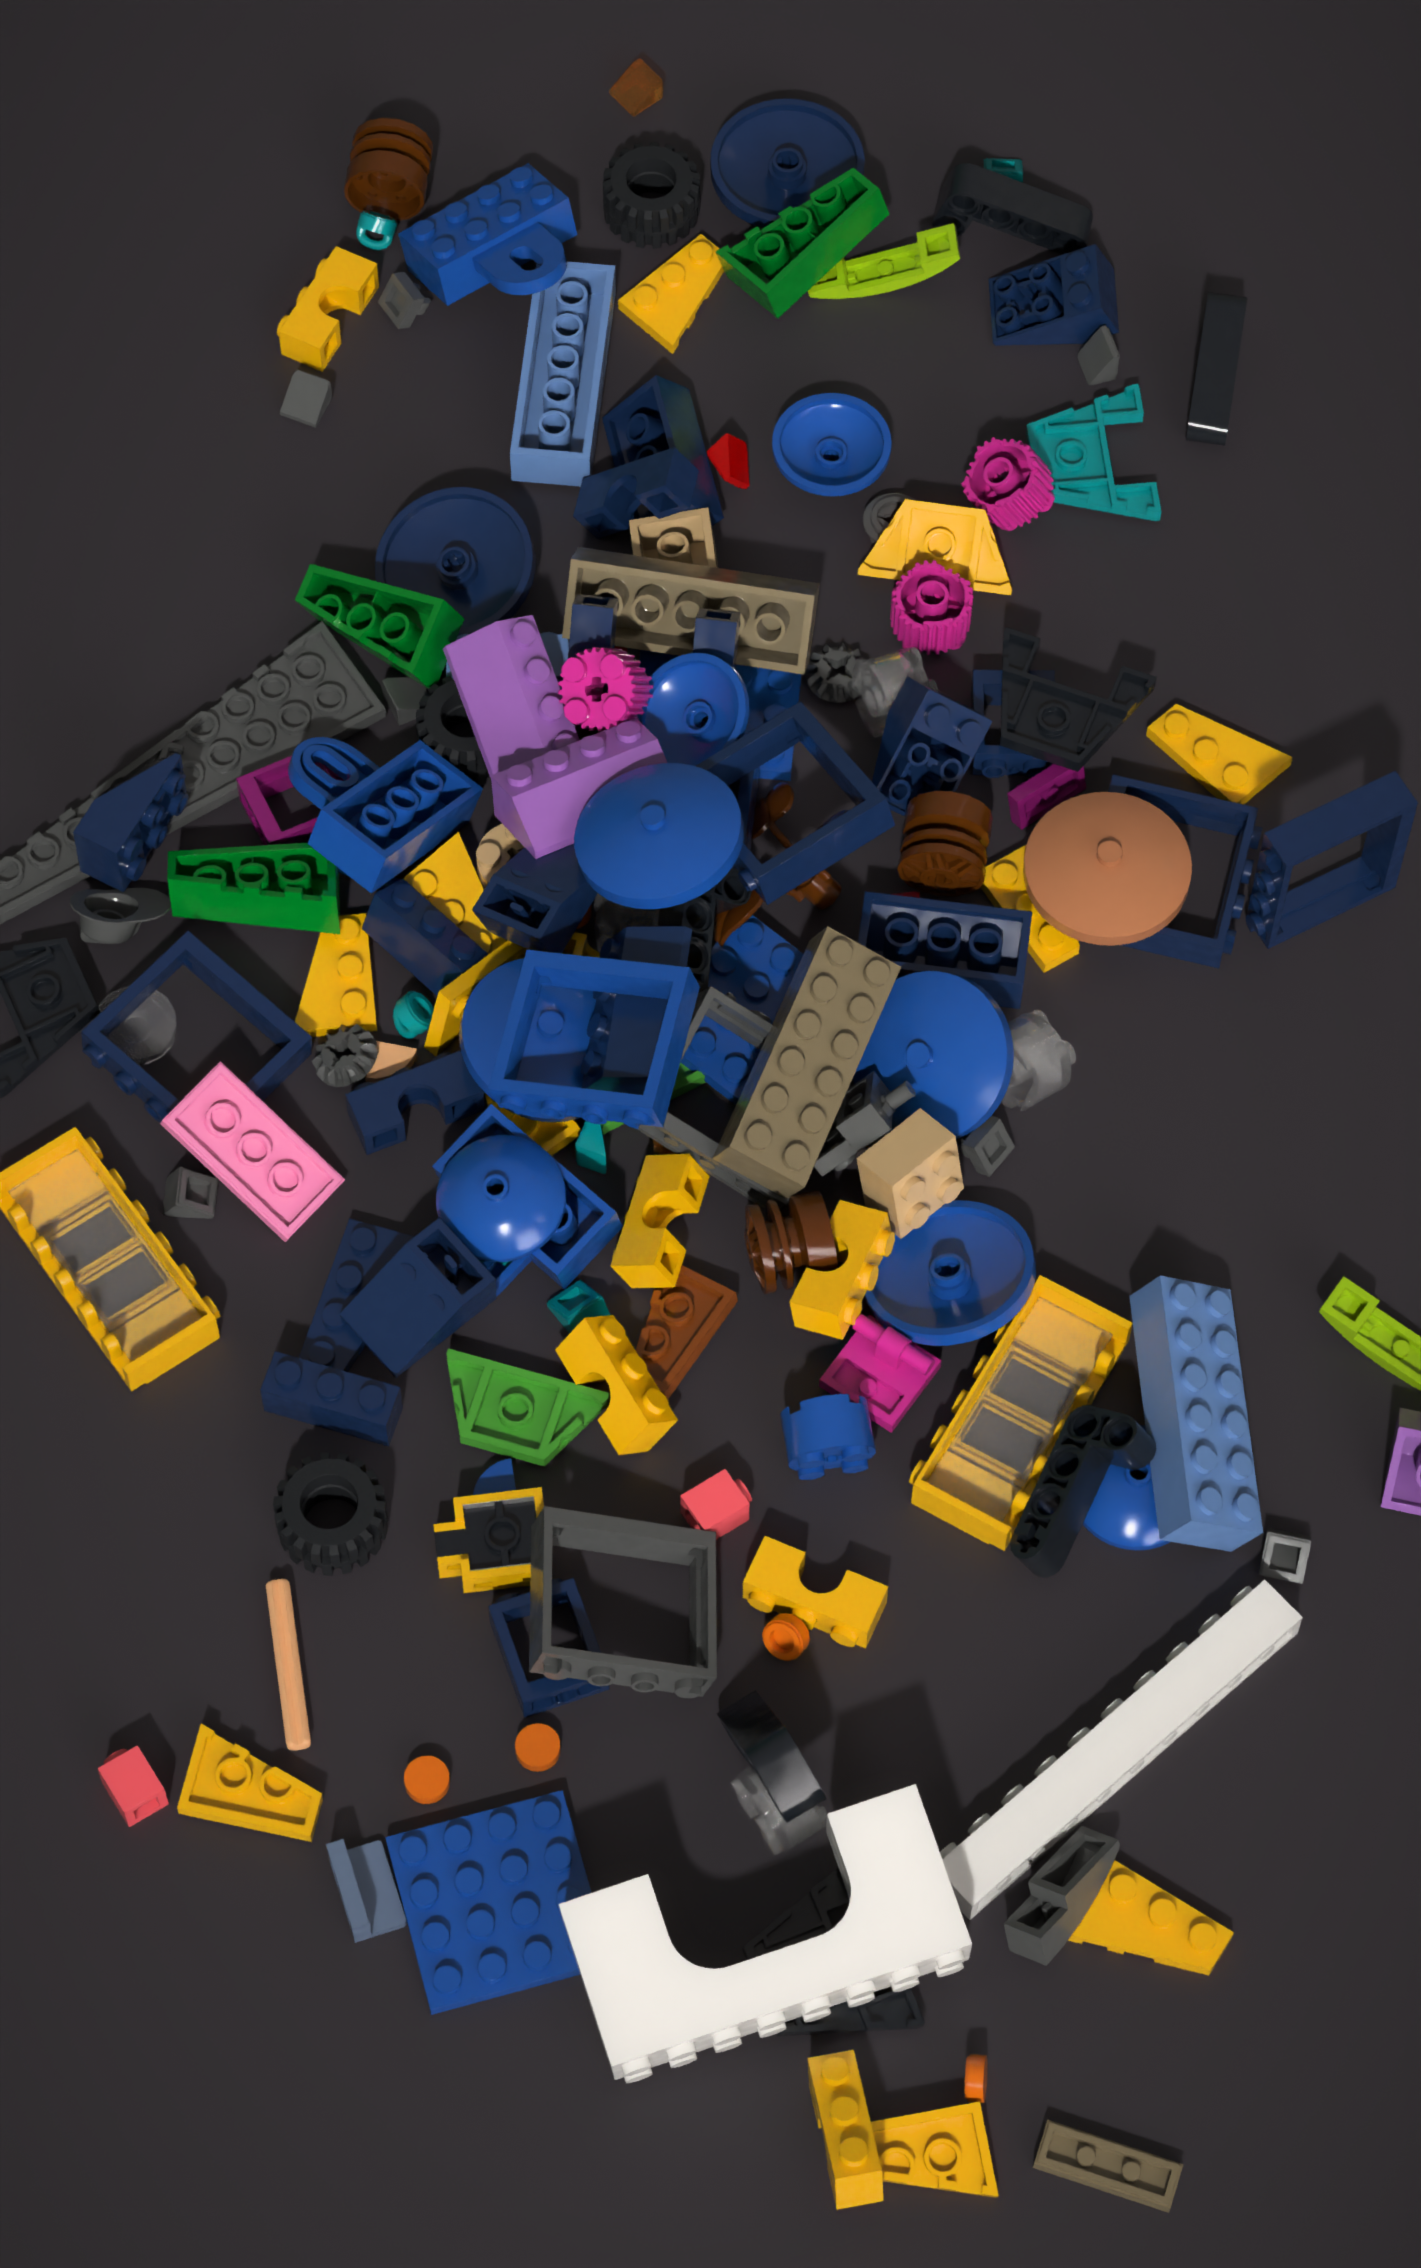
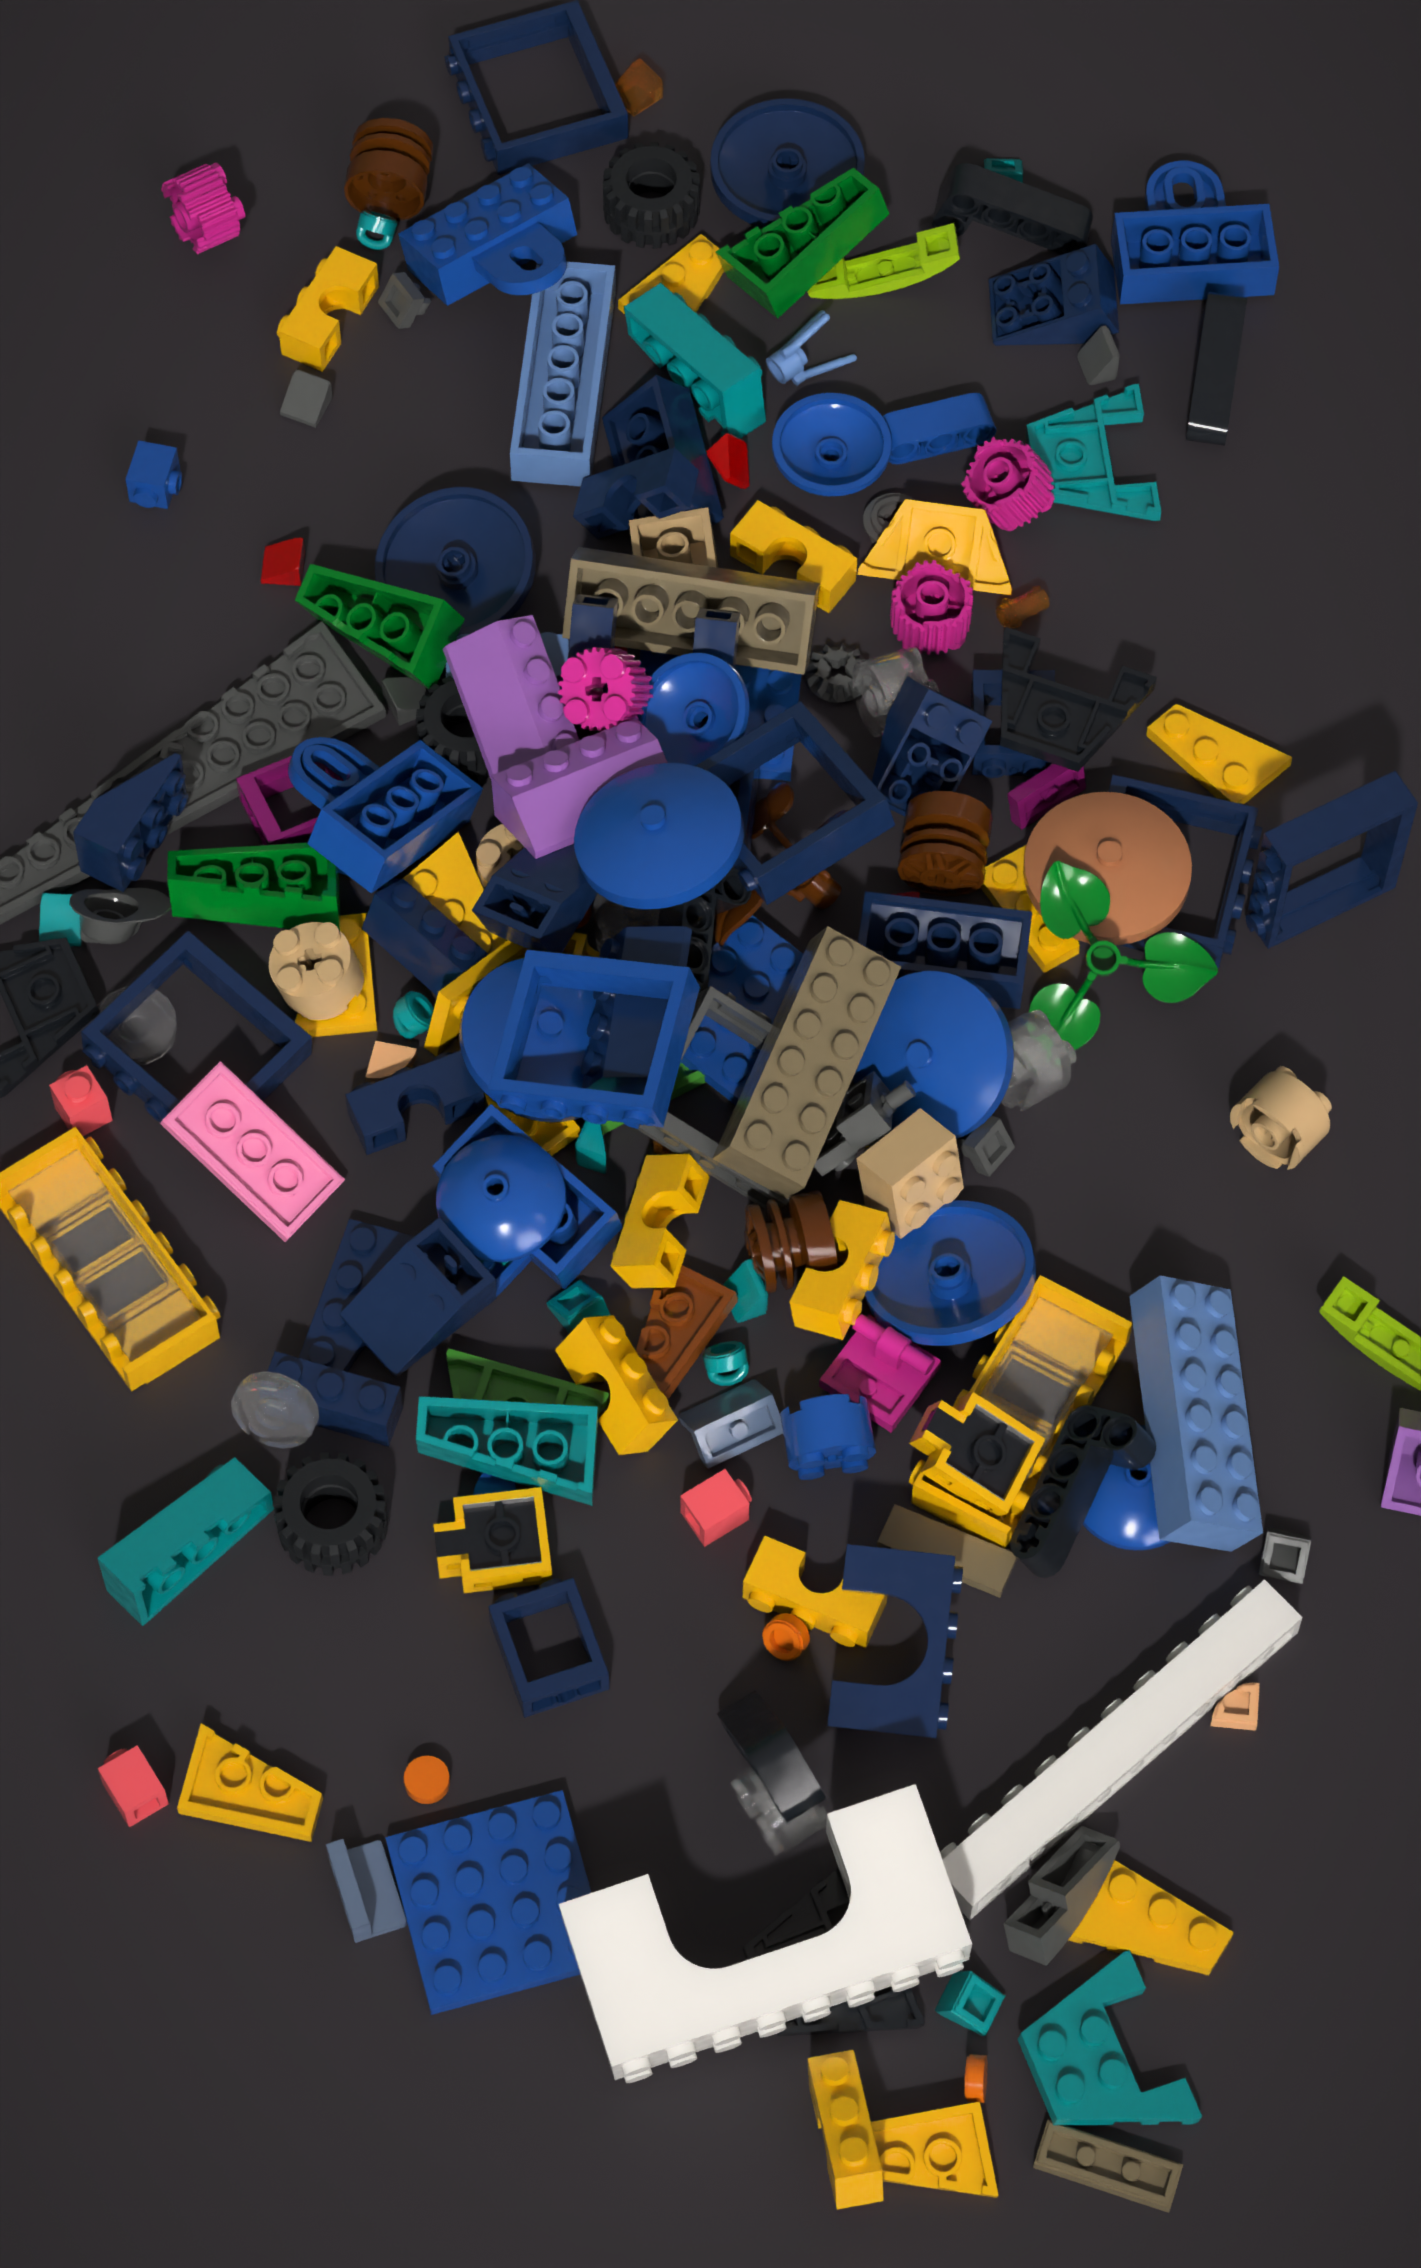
dark grey slope [162,1167,218,1219] -> none
light nougat axle [266,1578,311,1751] -> none
dark grey gear [312,1024,378,1087] -> none
orange tile [515,1723,561,1772] -> none
dark grey window [529,1506,717,1699] -> none
none -> teal slope [39,893,82,946]
none -> coral brick [49,1065,113,1136]
none -> teal wedge [97,1457,274,1626]
none -> blue brick [125,440,182,509]
none -> dark pink brick [161,162,245,254]
none -> clear tile [231,1371,319,1449]
none -> red slope [261,537,305,586]
none -> tan brick [269,922,364,1020]
none -> teal wedge [416,1396,598,1506]
none -> dark blue window [444,0,628,175]
none -> teal wedge [624,283,766,439]
none -> sand blue panel [678,1379,783,1469]
none -> teal tile [702,1341,749,1386]
none -> teal slope [723,1259,768,1323]
none -> yellow arch [730,500,857,613]
none -> medium blue plant [766,310,857,386]
none -> dark blue arch [827,1544,963,1738]
none -> dark tan tile [877,1504,1017,1598]
none -> blue beam [882,393,997,464]
none -> piece [909,1392,1045,1518]
none -> teal slope [935,1971,1006,2036]
none -> clear orange pin [996,585,1050,629]
none -> teal wing [1017,1950,1202,2125]
none -> green plant [1029,861,1218,1056]
none -> blue brick [1111,161,1280,305]
none -> light nougat tile [1210,1683,1260,1731]
none -> tan brick [1230,1066,1332,1170]

